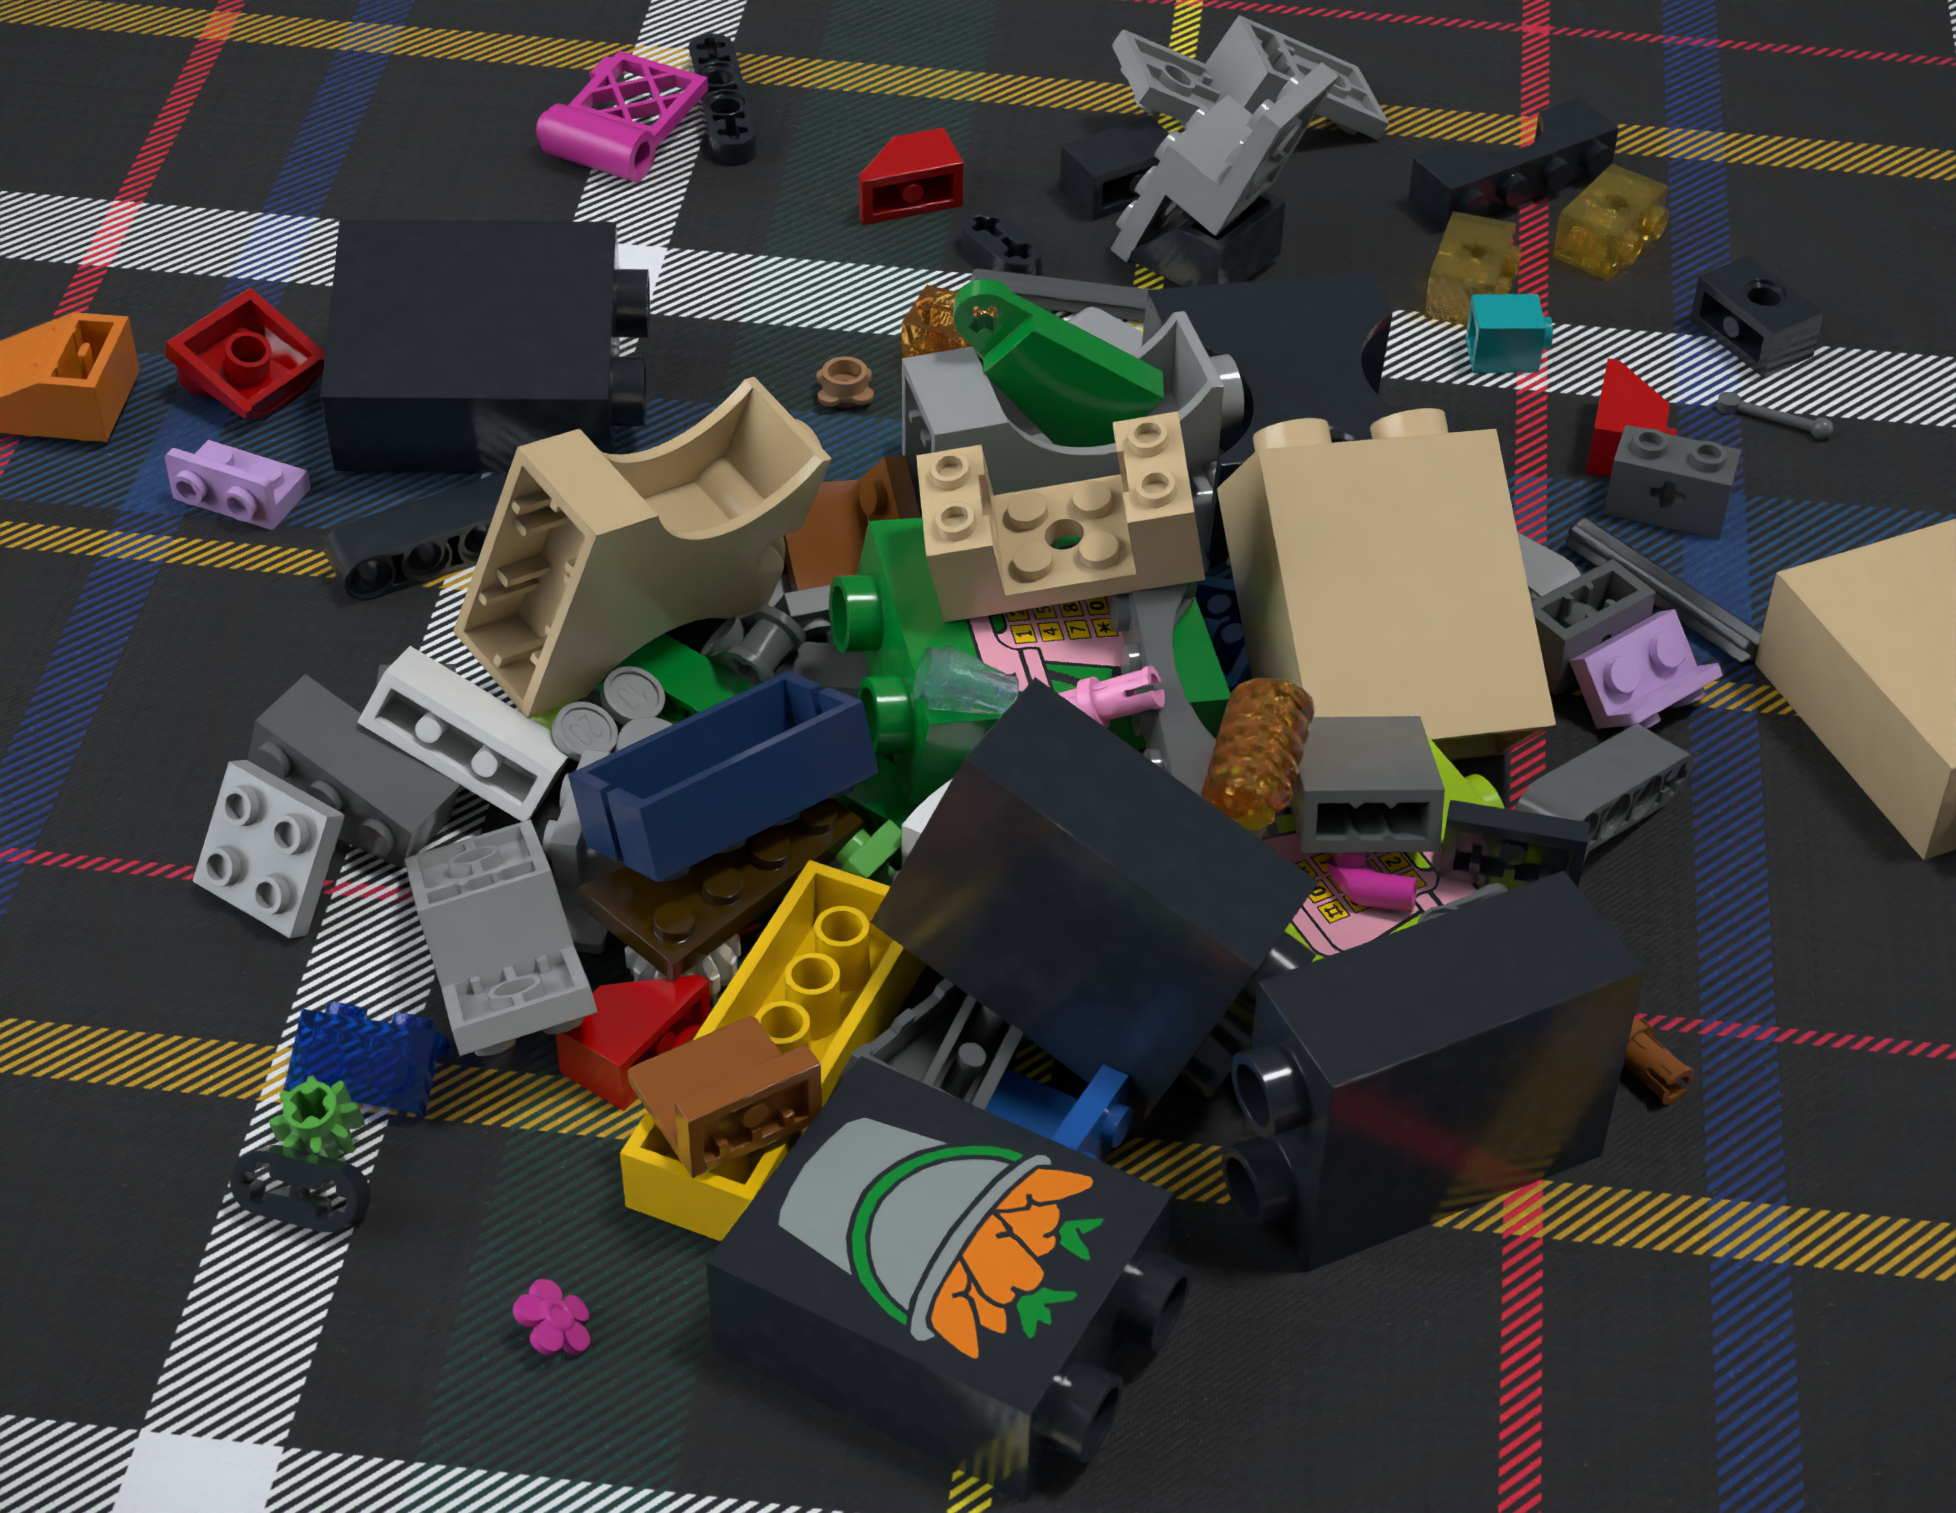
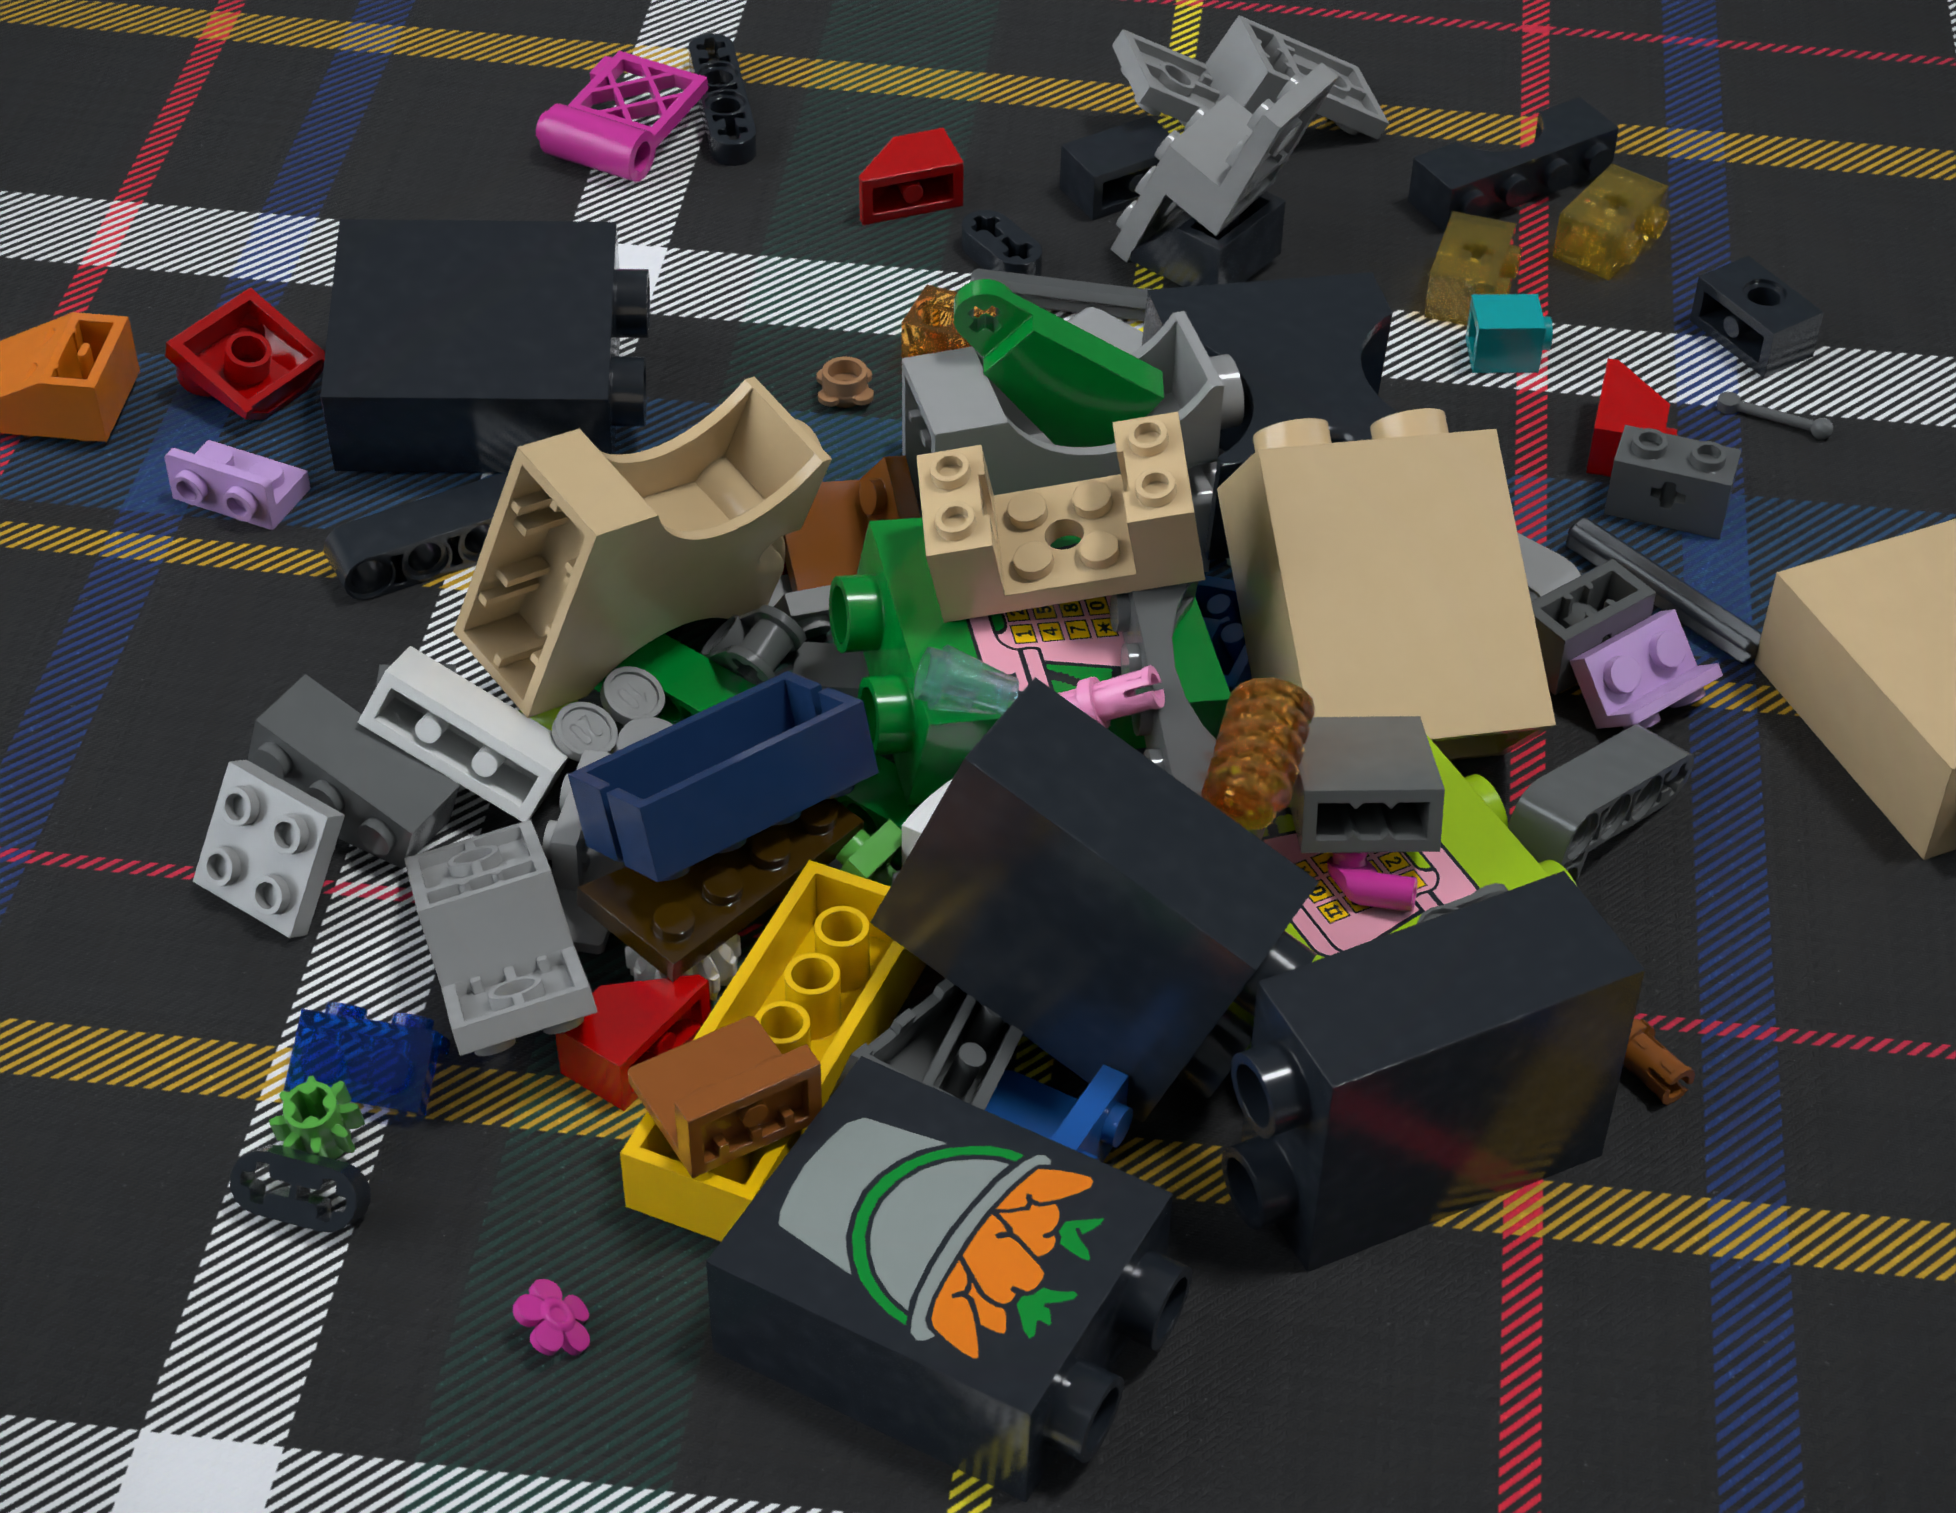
black bracket [1437,800,1590,889] -> none

